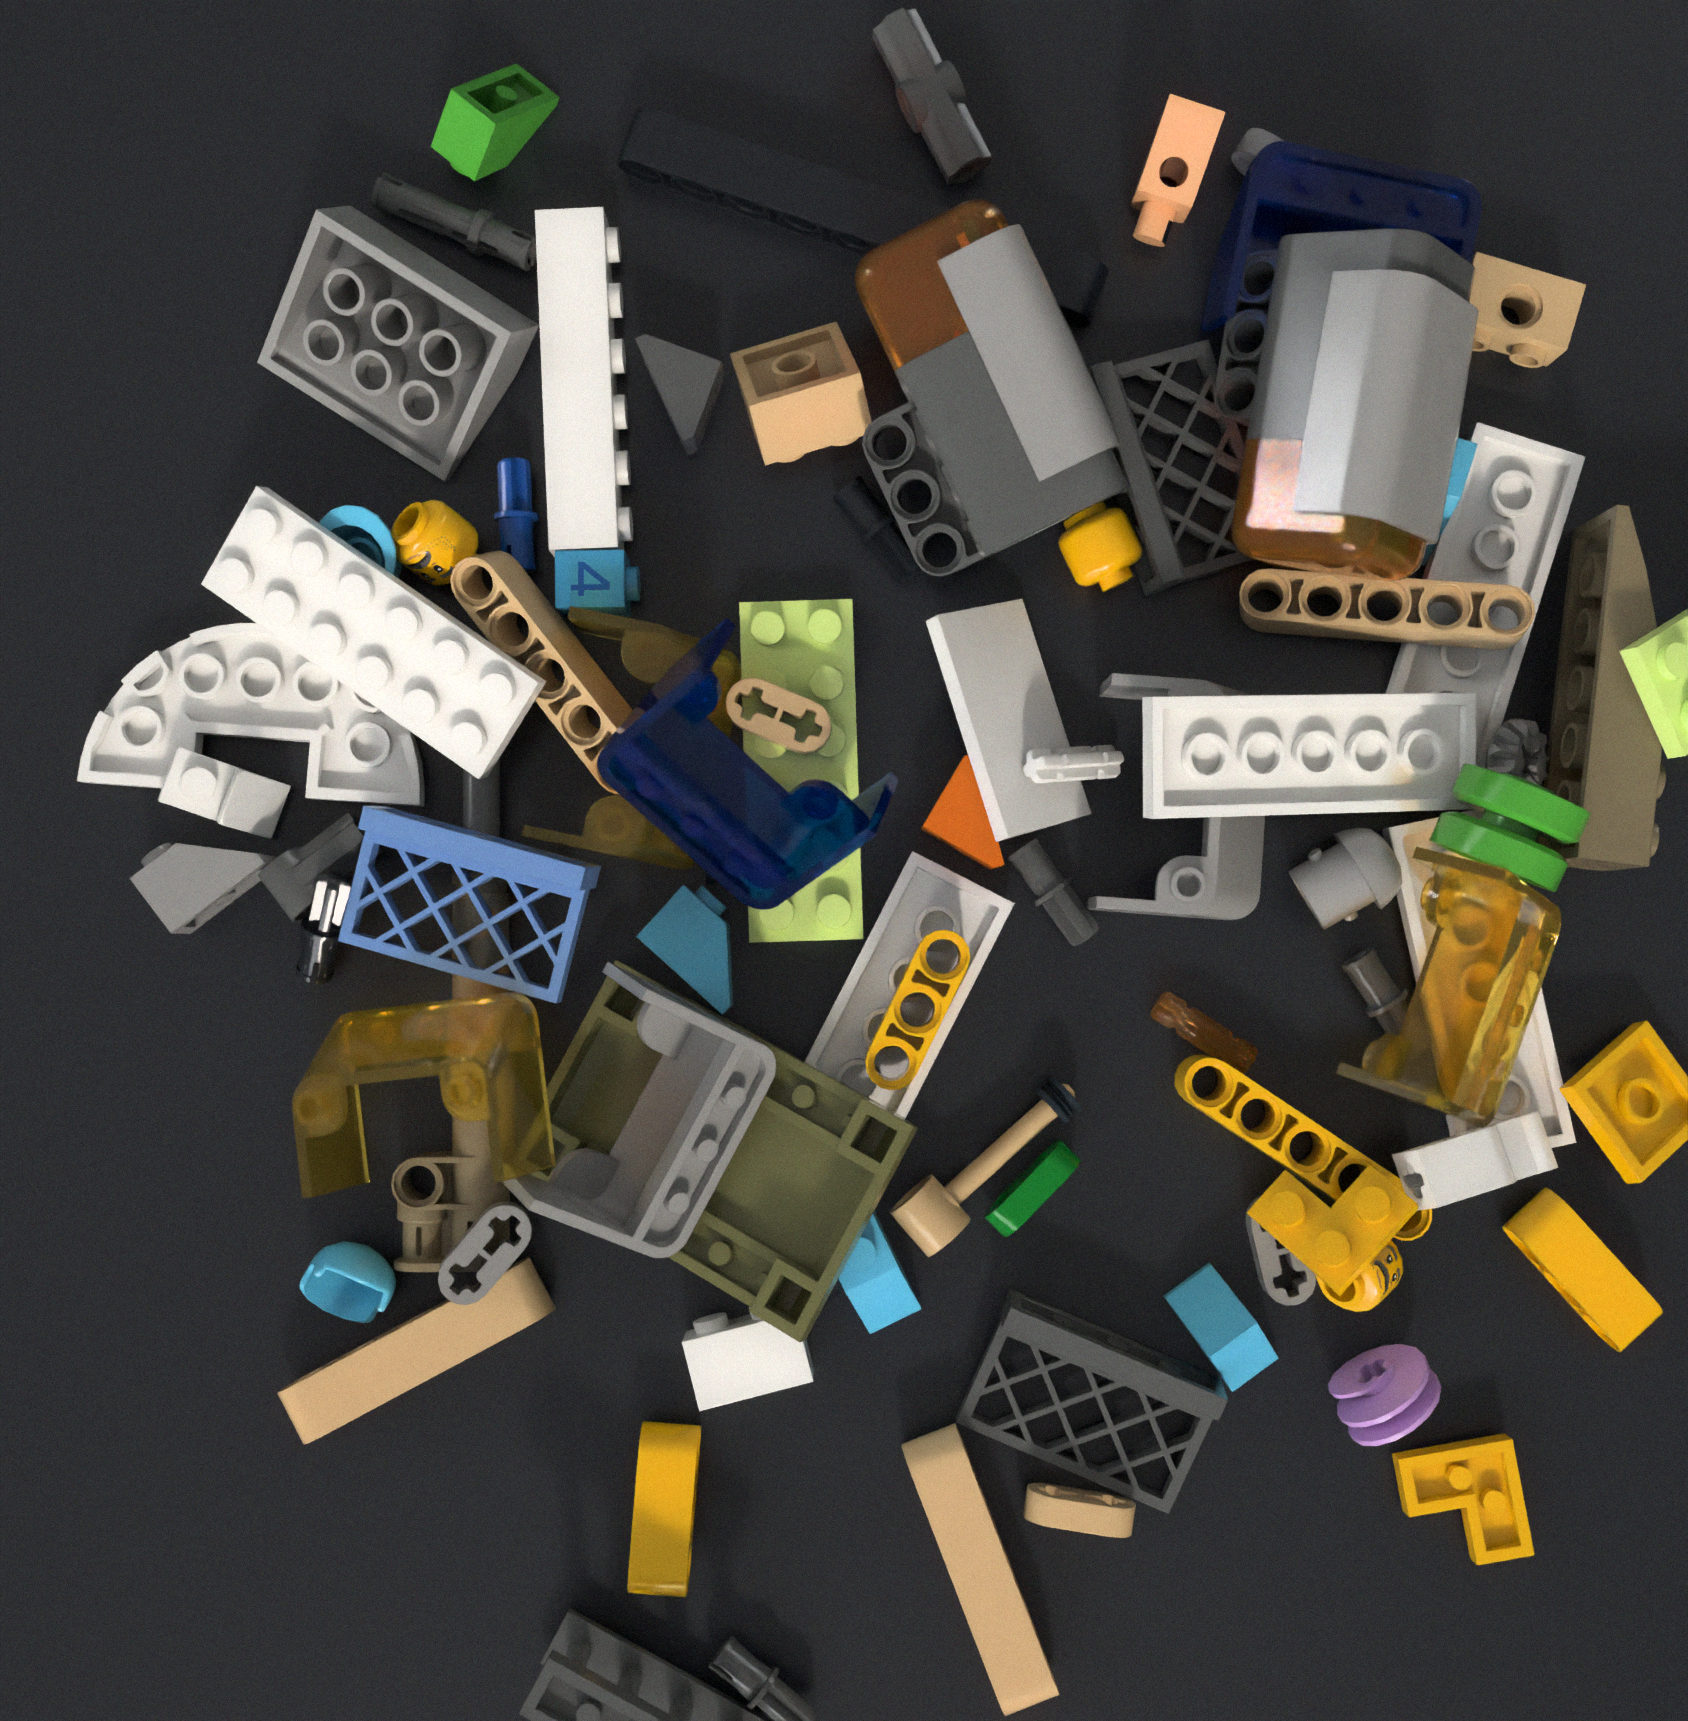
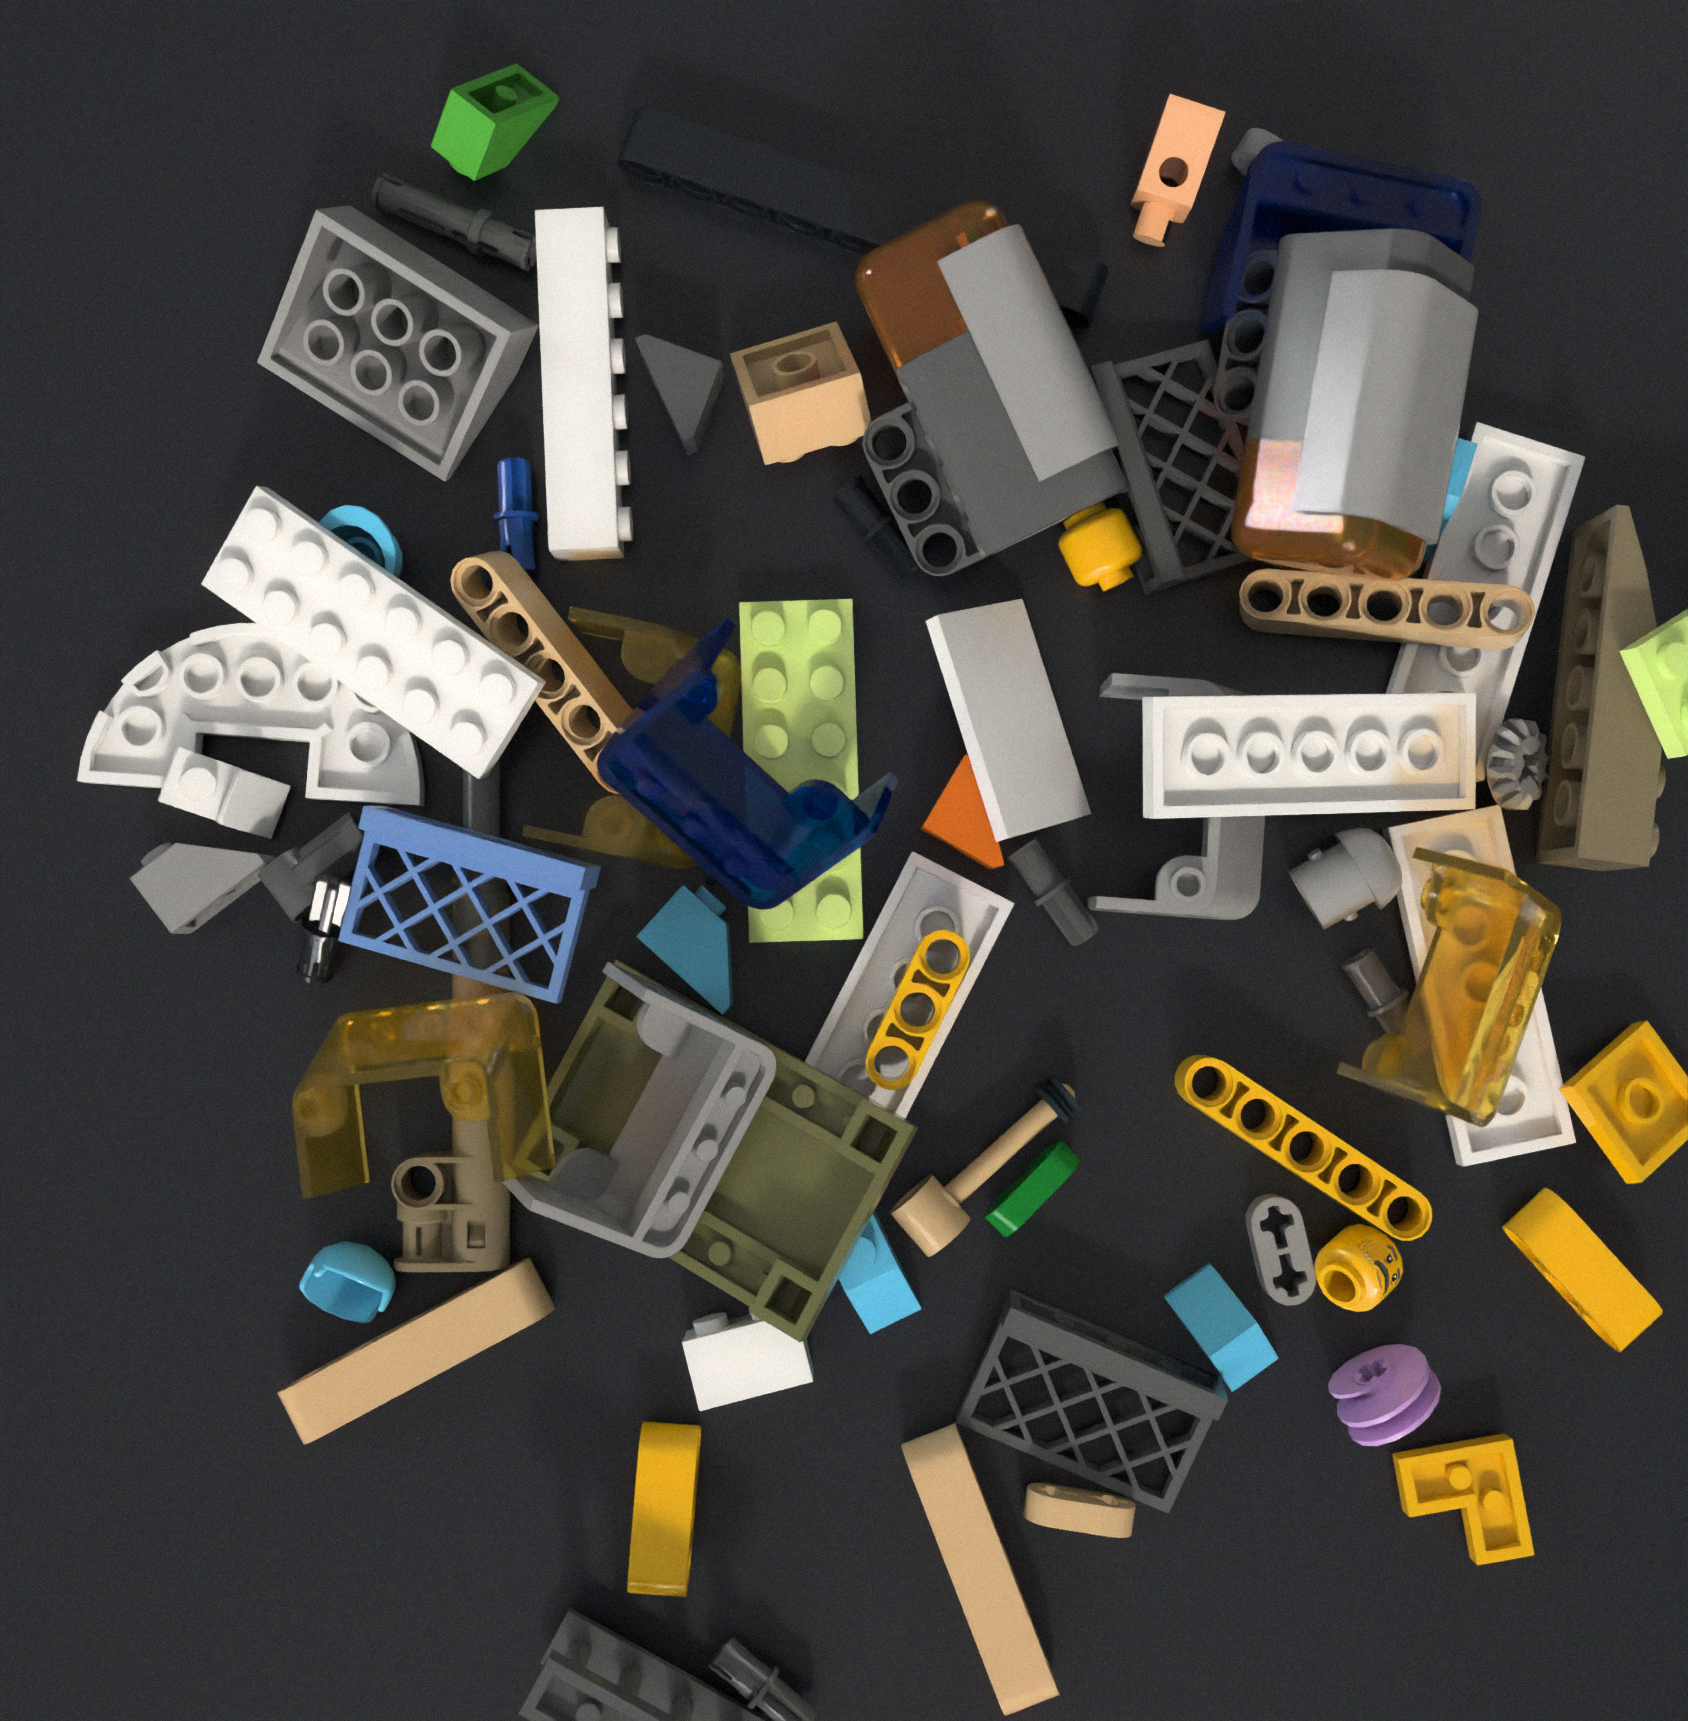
yellow head [391,500,478,586] -> none
light grey beam [438,1201,532,1305] -> none
dark azure brick [555,550,641,618] -> none
tan beam [726,677,831,755] -> none
dark grey piece [872,8,991,185] -> none
white axle [1023,745,1124,783] -> none
clear orange axle [1150,992,1258,1074] -> none
yellow plate [1246,1164,1419,1296] -> none
white piece [1392,1111,1558,1211] -> none
bright green wheel [1429,763,1591,892] -> none
tan brick [1468,252,1586,368] -> none

